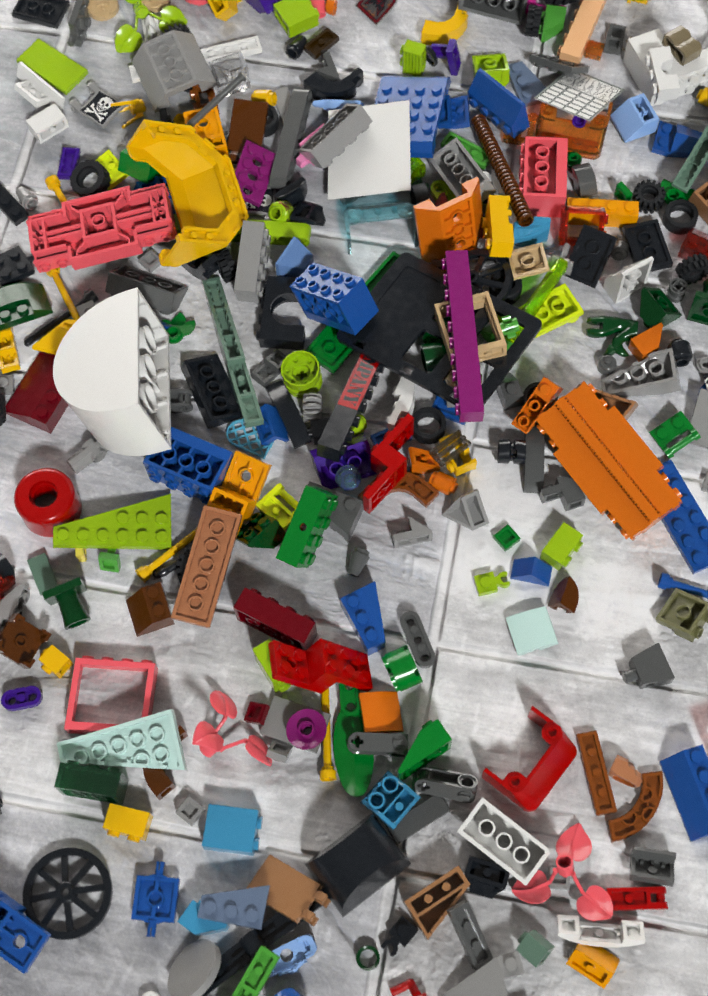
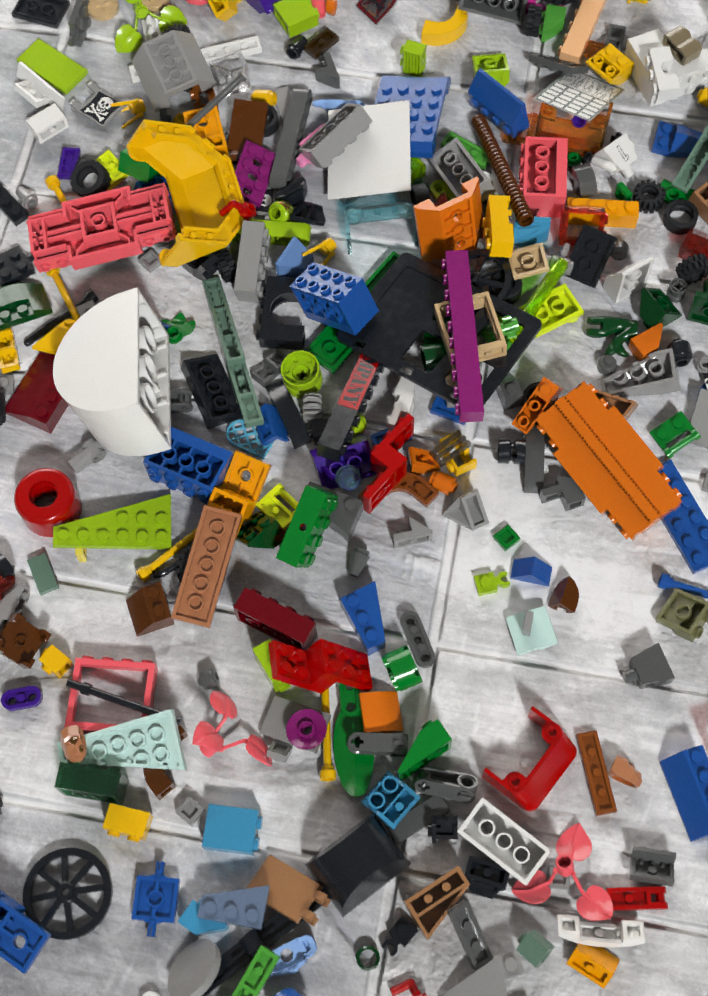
dark green plant [42,577,91,630] -> none
bright green tile [98,549,121,573] -> none
dark grey slope [105,265,188,315] -> none
dark red tile [244,701,270,726] -> none
black arch [303,67,364,100] -> none
black tyre [412,407,446,444] -> none
dark purple piece [426,39,462,76] -> none
blue slope [438,95,471,129] -> none
sand blue wing [508,61,546,107] -> none
lime brick [540,522,583,571] -> none
dark orange tile [607,771,663,843] -> none
light blue slope [610,93,659,143] -> none
black plate [622,219,673,272] -> none
none -> nougat rock [60,725,87,763]
none -> black bar [66,679,182,726]
none -> dark grey piece [197,668,220,690]
none -> red plate [219,200,256,221]
none -> yellow plant [302,237,337,266]
none -> black bracket [428,816,458,844]
none -> light grey tile [522,611,534,636]
none -> white torso [581,132,637,179]
none -> yellow slope [586,43,634,86]

